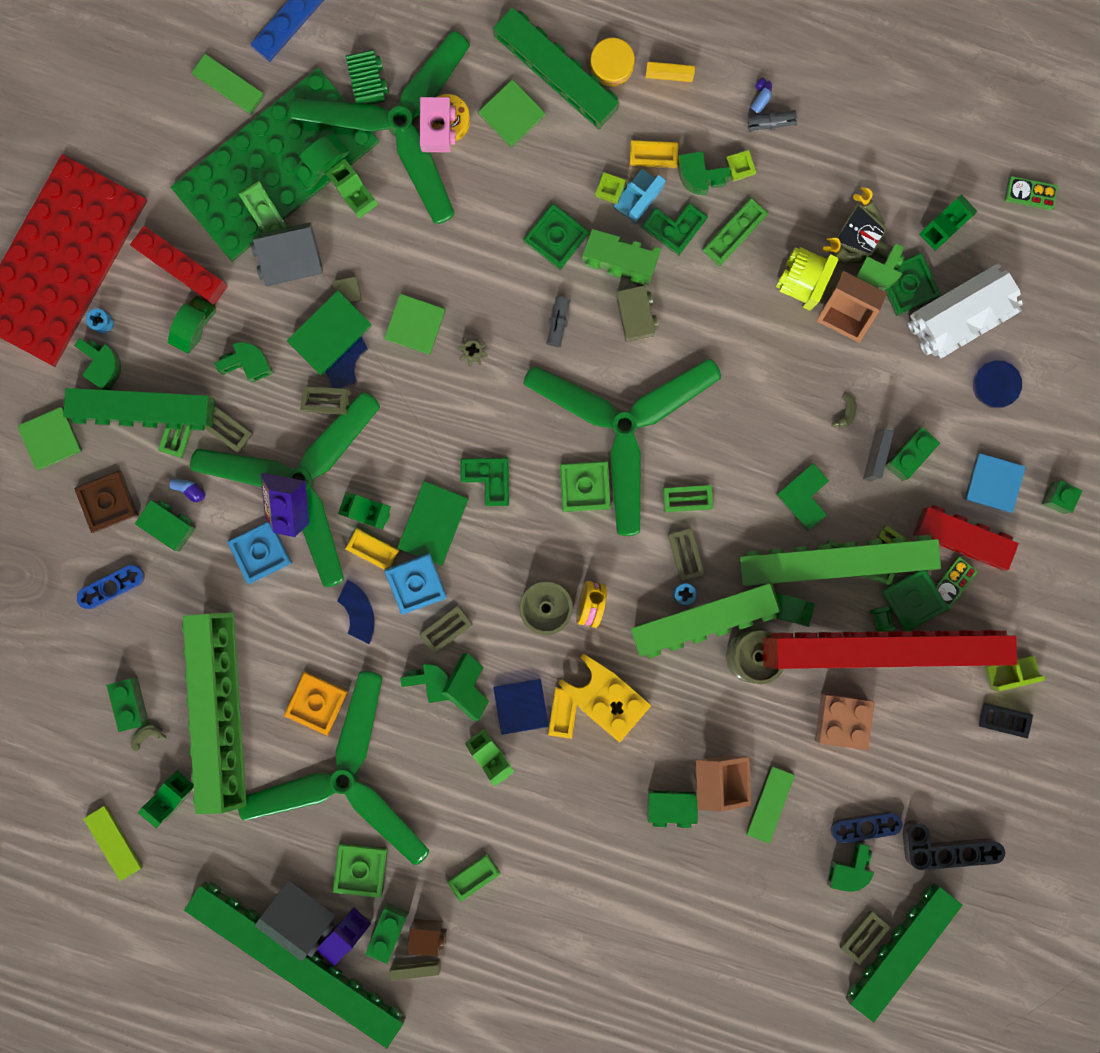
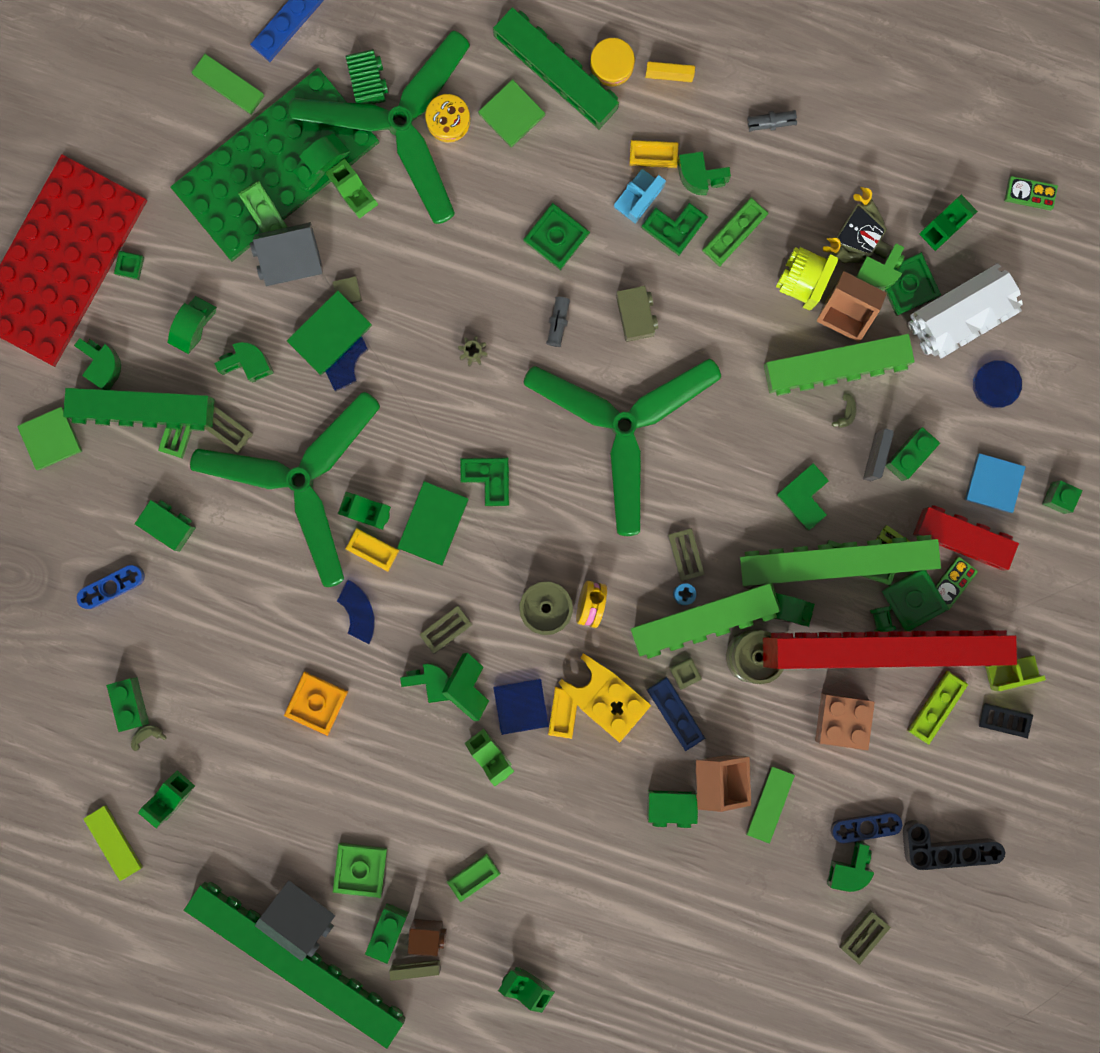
reddish brown tile [74,471,138,533] -> none
dark azure bush [86,308,114,334] -> none
red brick [130,226,228,305] -> none
arm [170,478,206,502] -> none
bright green brick [182,612,247,814] -> none
dark azure tile [227,522,292,585] -> none
green piece [238,671,429,865] -> none
dark purple slope [260,473,309,537] -> none
olive tile [300,386,351,415] -> none
dark purple tile [317,907,372,966] -> none
bright green tile [384,294,446,355] -> none
dark azure tile [384,552,447,615] -> none
bright pink brick [420,97,456,152] -> none
bright green tile [560,461,611,512] -> none
bright green wedge [582,229,662,286] -> none
lime plate [595,172,626,205] -> none
bright green tile [663,485,713,513] -> none
lime plate [725,150,756,182] -> none
medium blue arm [750,78,772,114] -> none
green brick [846,883,963,1023] -> none
none -> green tile [114,251,144,280]
none -> green brick [498,967,555,1013]
none -> dark blue tile [646,677,706,751]
none -> olive tile [669,657,702,690]
none -> bright green brick [764,334,915,396]
none -> lime tile [907,671,969,745]

